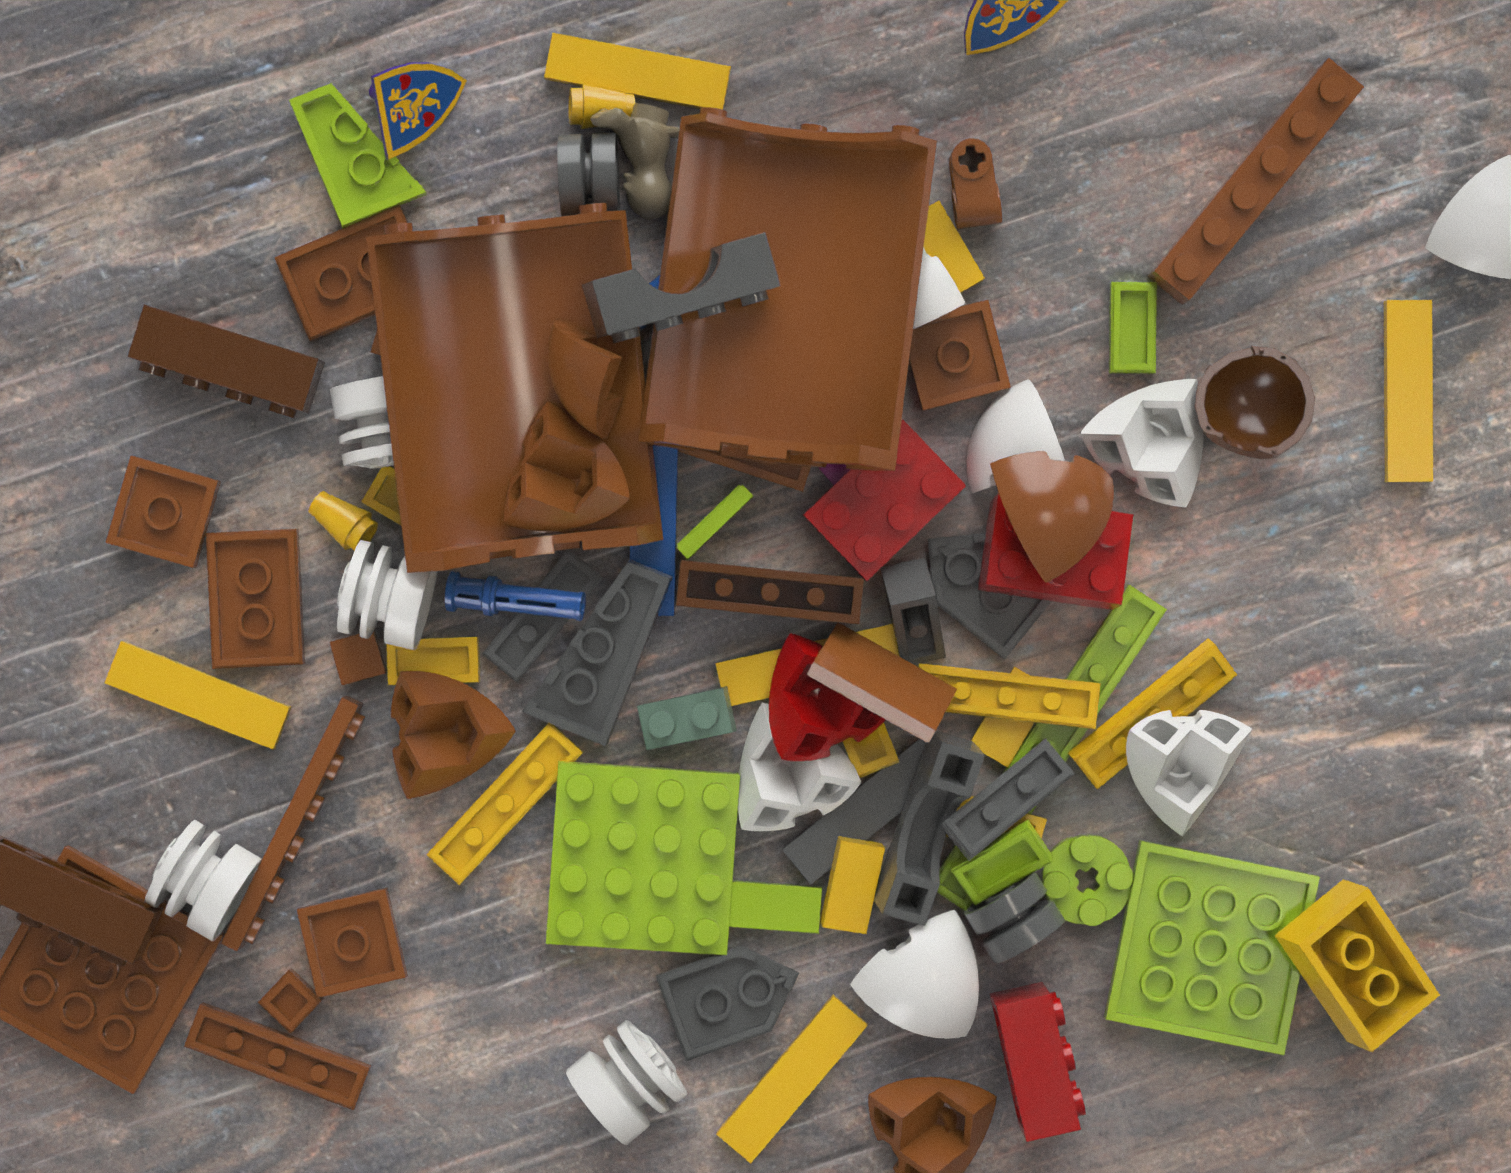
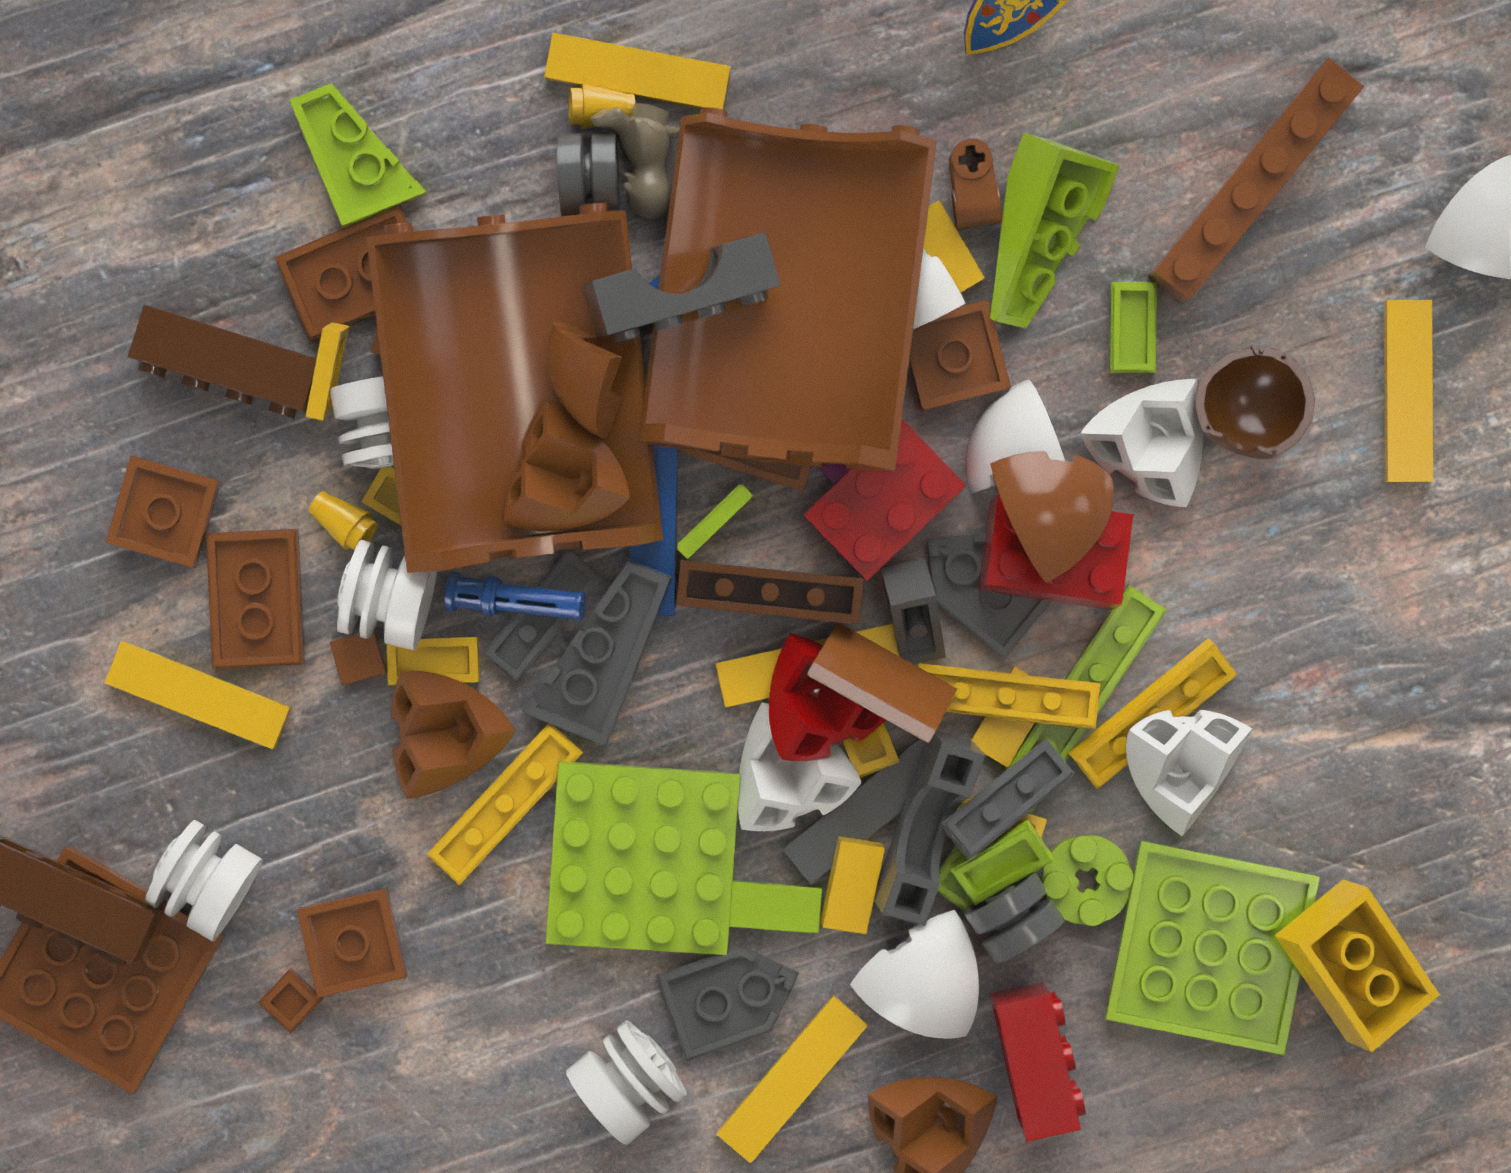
dark orange tile [184,1002,371,1110] -> none
dark orange plate [221,695,365,952] -> none
shield [369,62,467,160] -> none
sand green plate [637,686,737,750] -> none
none -> yellow tile [305,322,350,421]
none -> lime wedge [990,132,1120,328]

